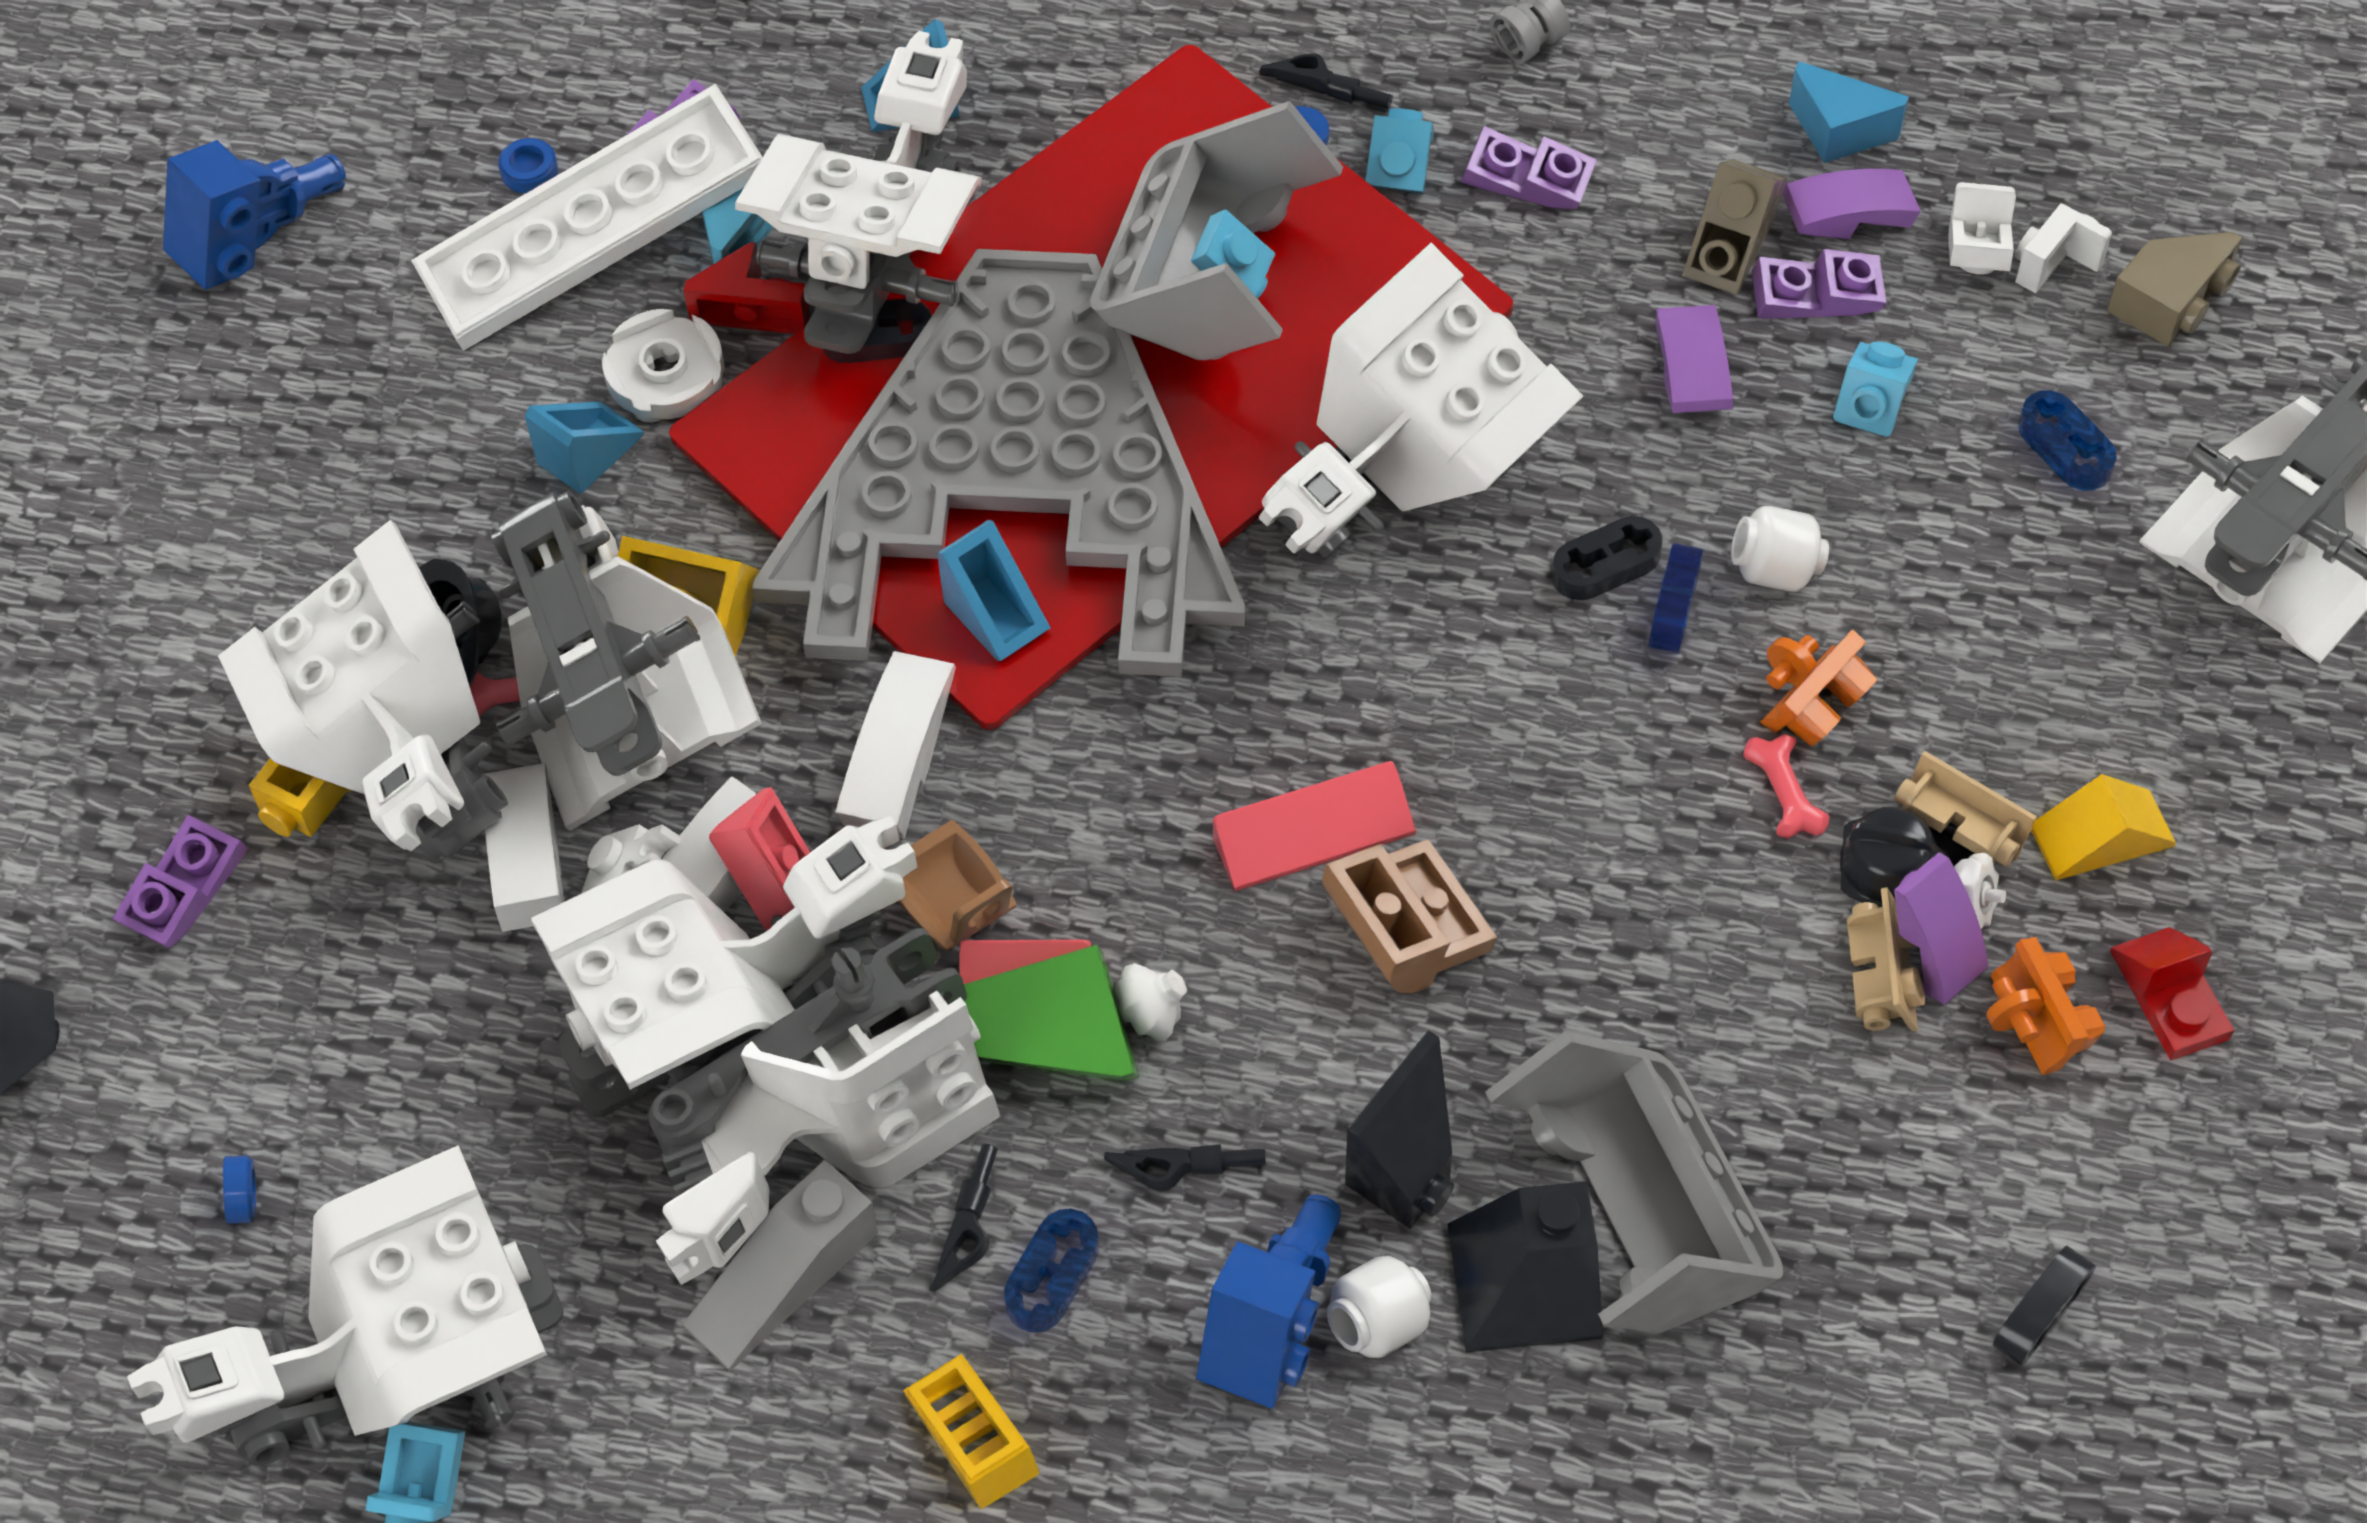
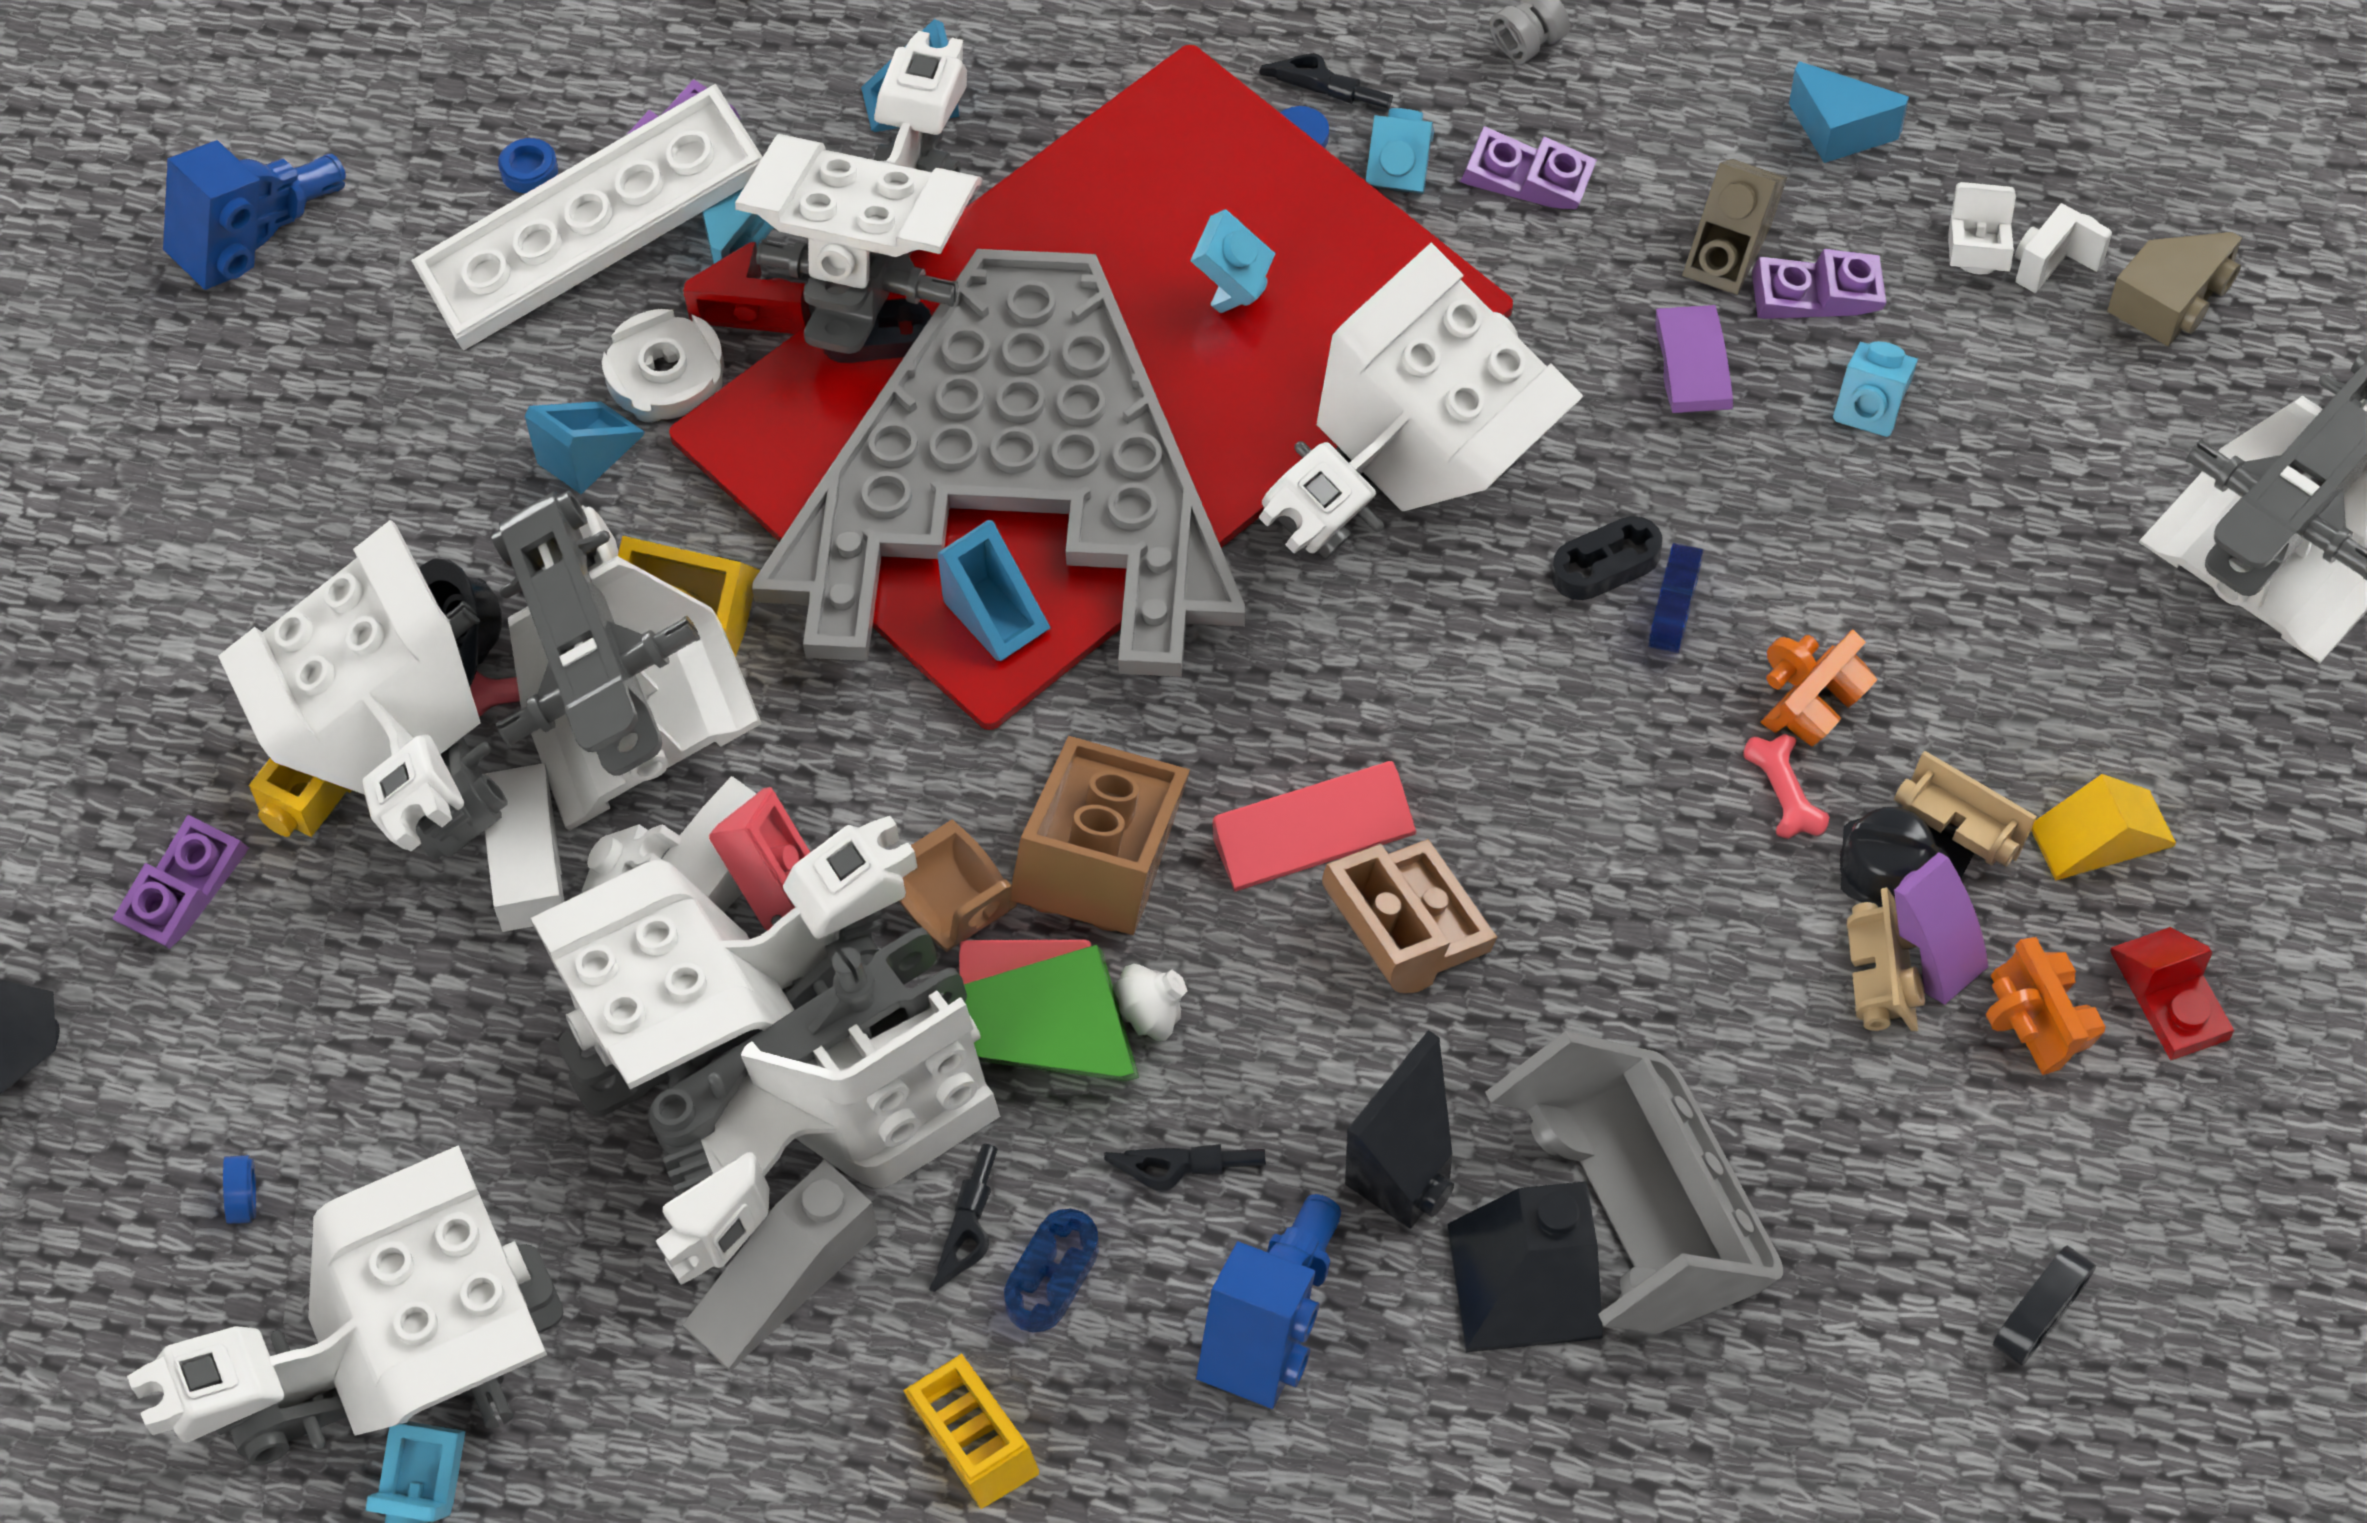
white slope [835,651,956,839] -> none
light grey windscreen [1090,101,1343,360] -> none
white head [1327,1256,1431,1358] -> none
white head [1731,506,1829,592] -> none
medium lavender slope [1782,169,1921,239] -> none
white piece [1954,853,2006,929] -> none
clear blue beam [2018,390,2117,491] -> none
none -> medium nougat slope [1010,736,1190,936]

